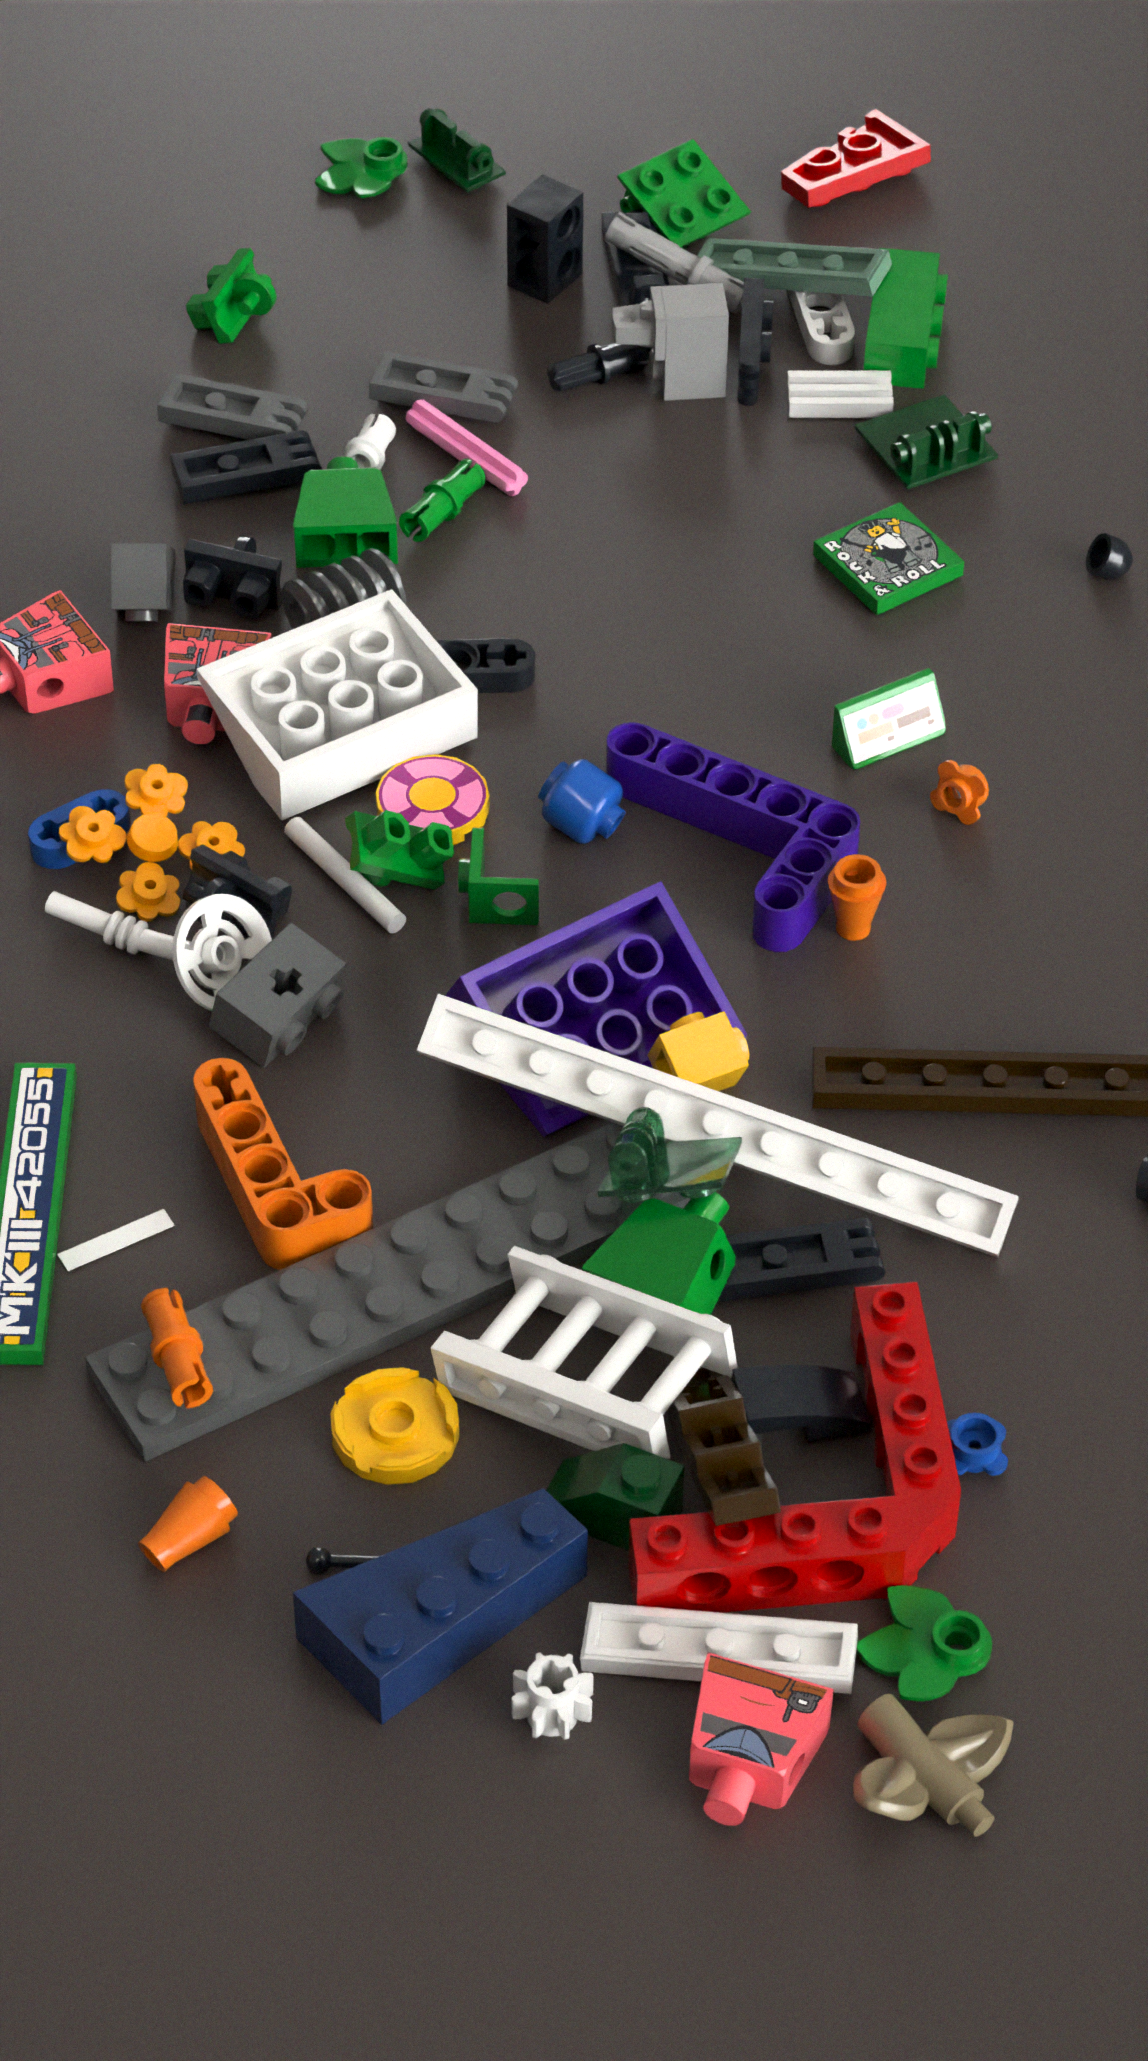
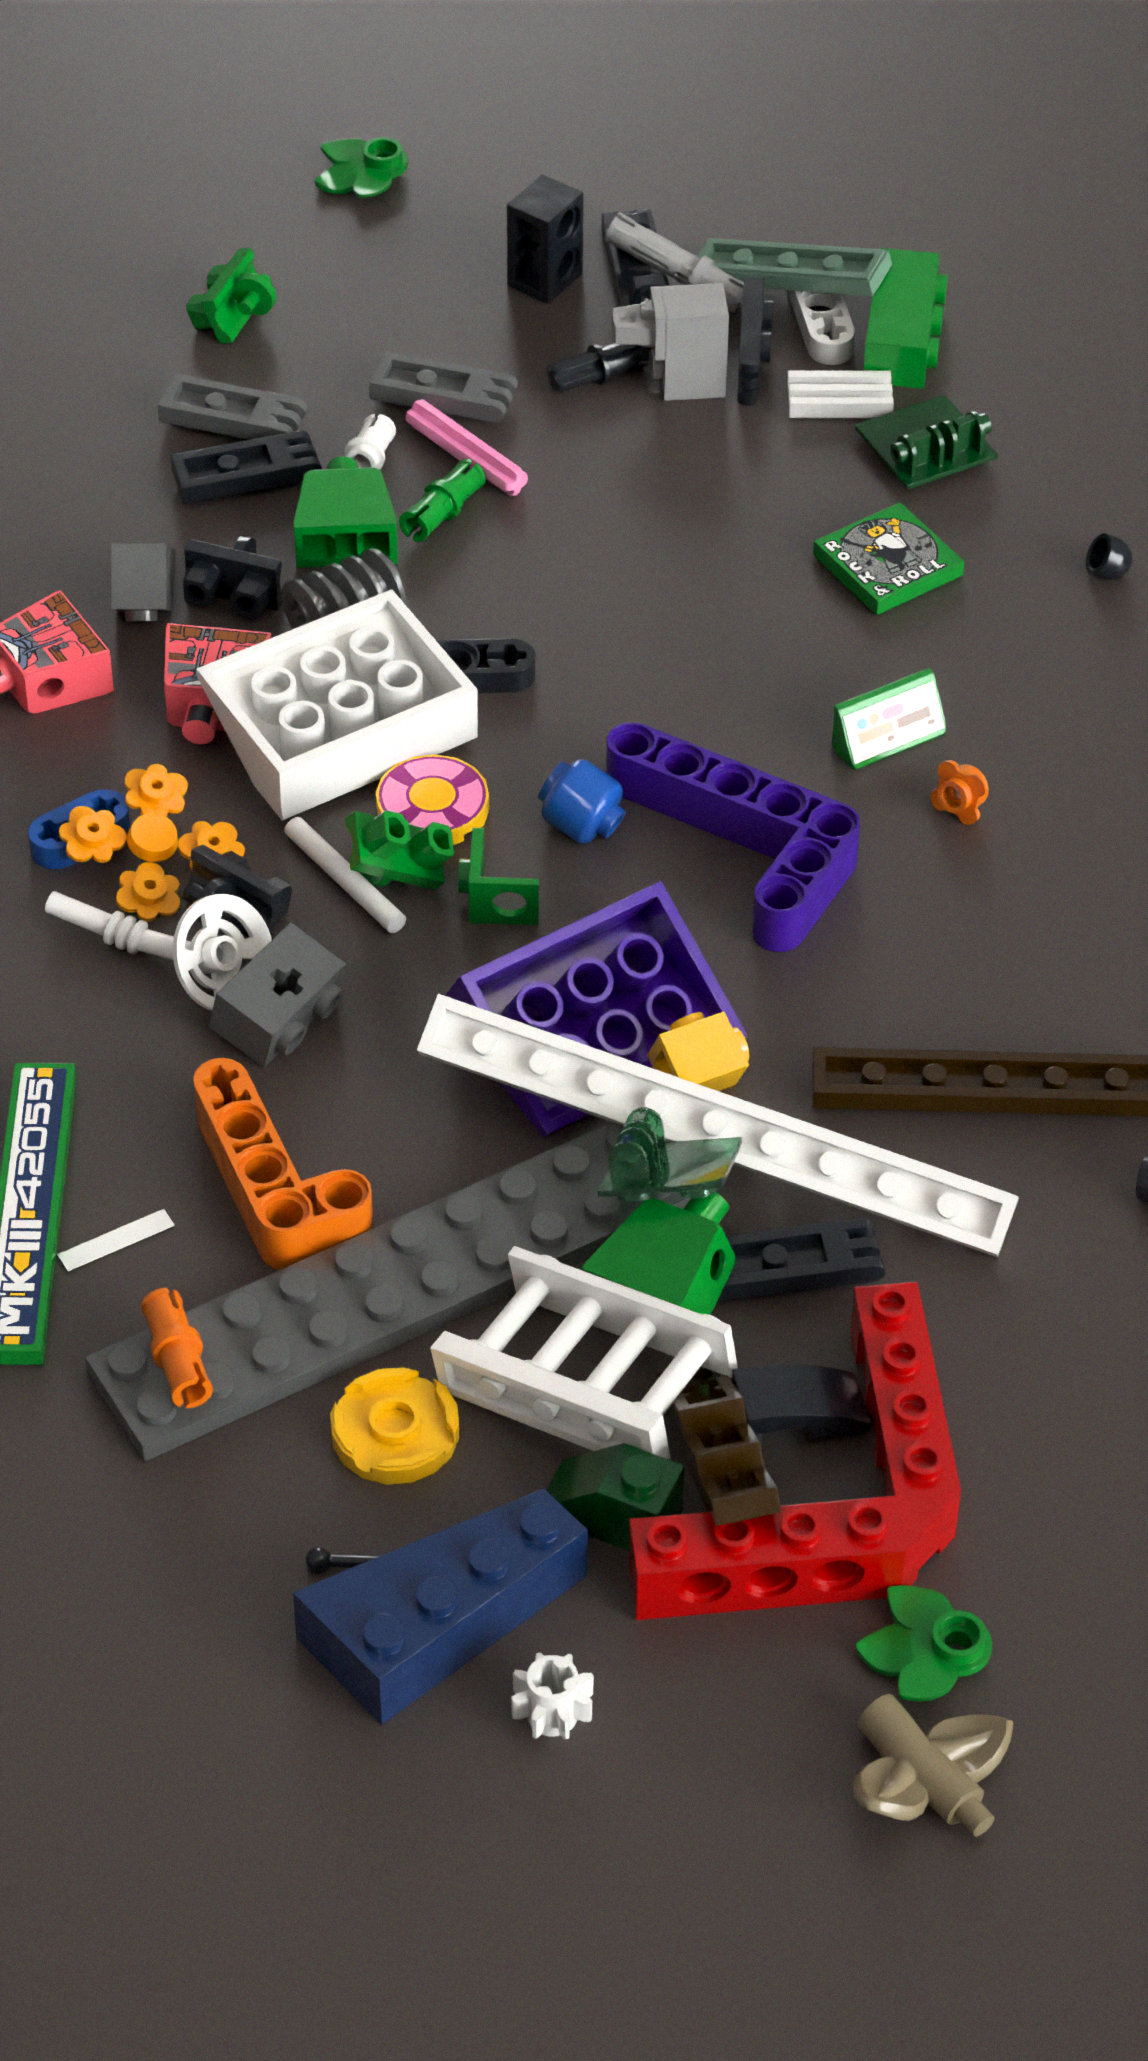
orange cone [138,1476,238,1572] -> none
dark green hinge [408,108,506,193] -> none
white tile [580,1602,858,1694] -> none
green hinge [617,139,751,248] -> none
coral torso [689,1652,833,1826] -> none
wing [781,109,931,208] -> none
orange cone [828,854,886,941] -> none
blue plate [947,1413,1008,1476] -> none

